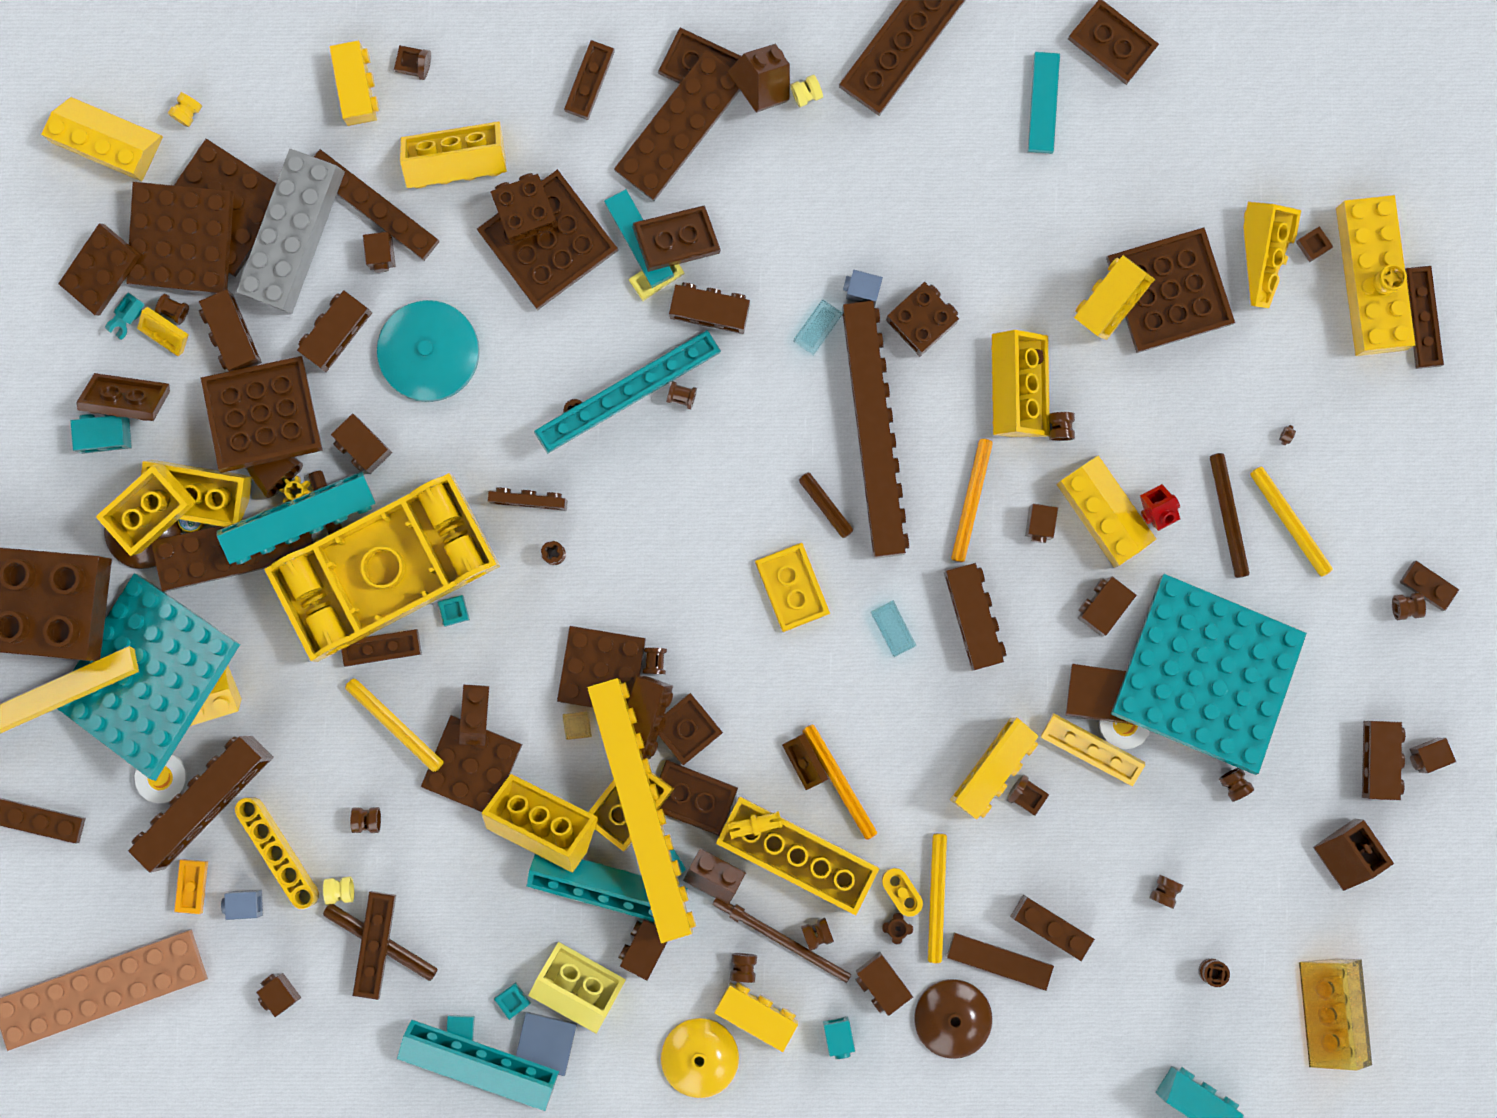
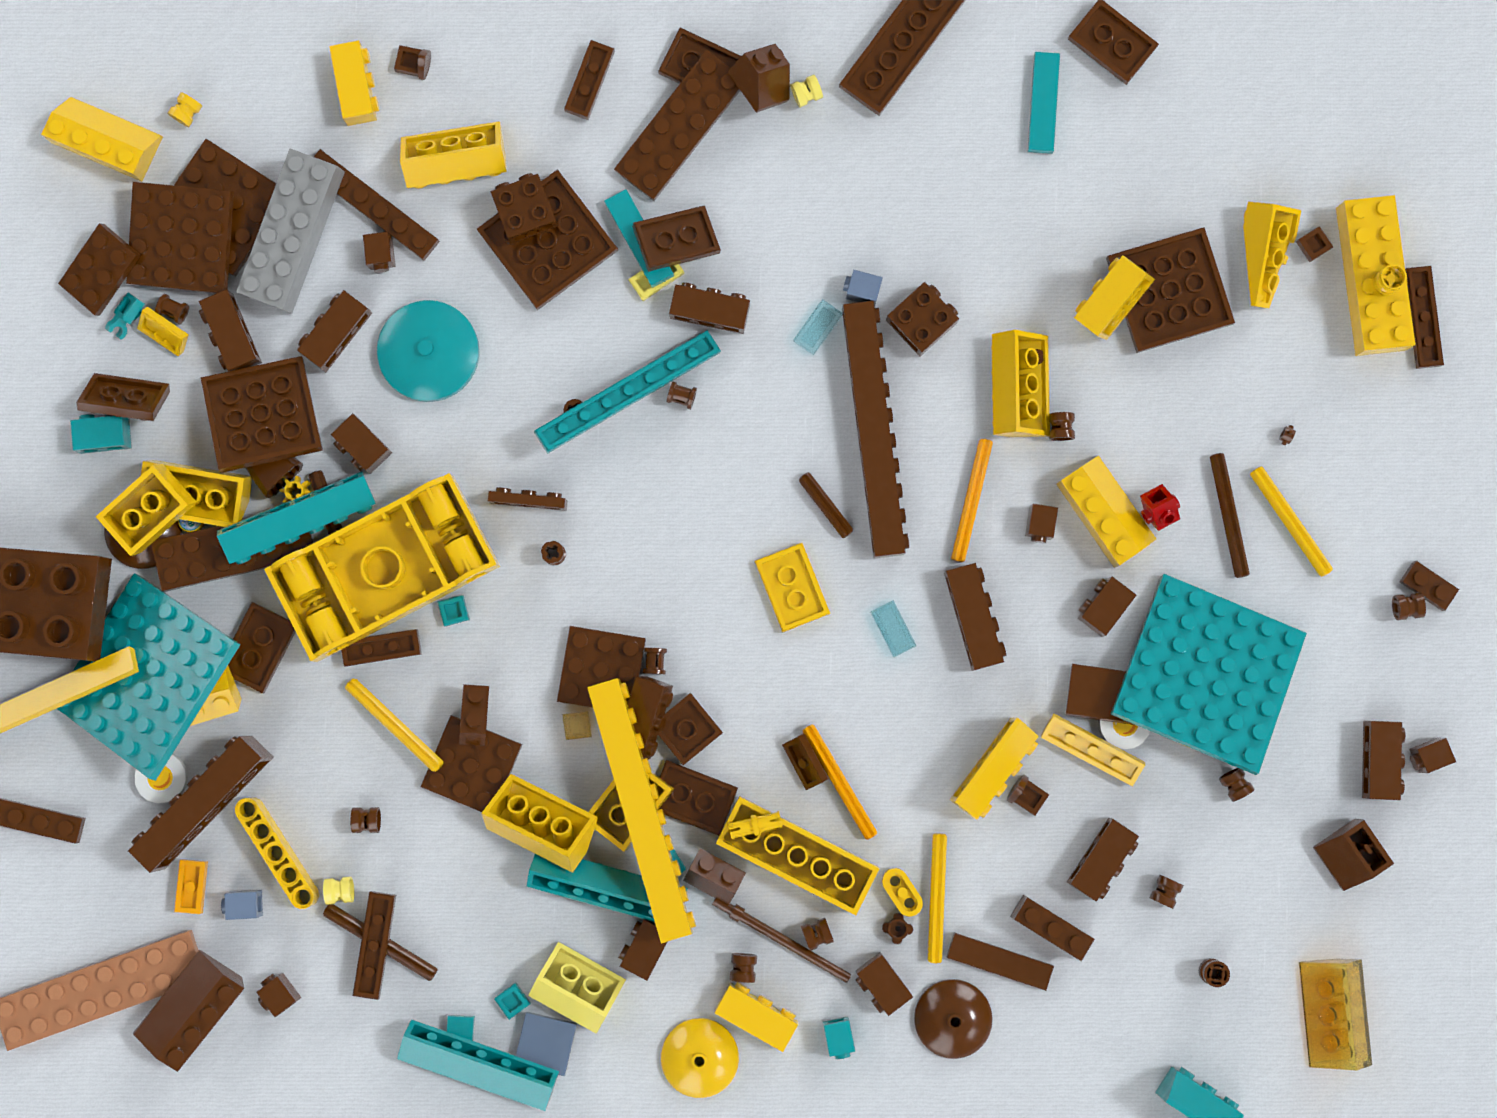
none -> reddish brown slope [133,950,245,1072]
none -> reddish brown tile [228,602,296,694]
none -> reddish brown brick [1067,818,1139,902]

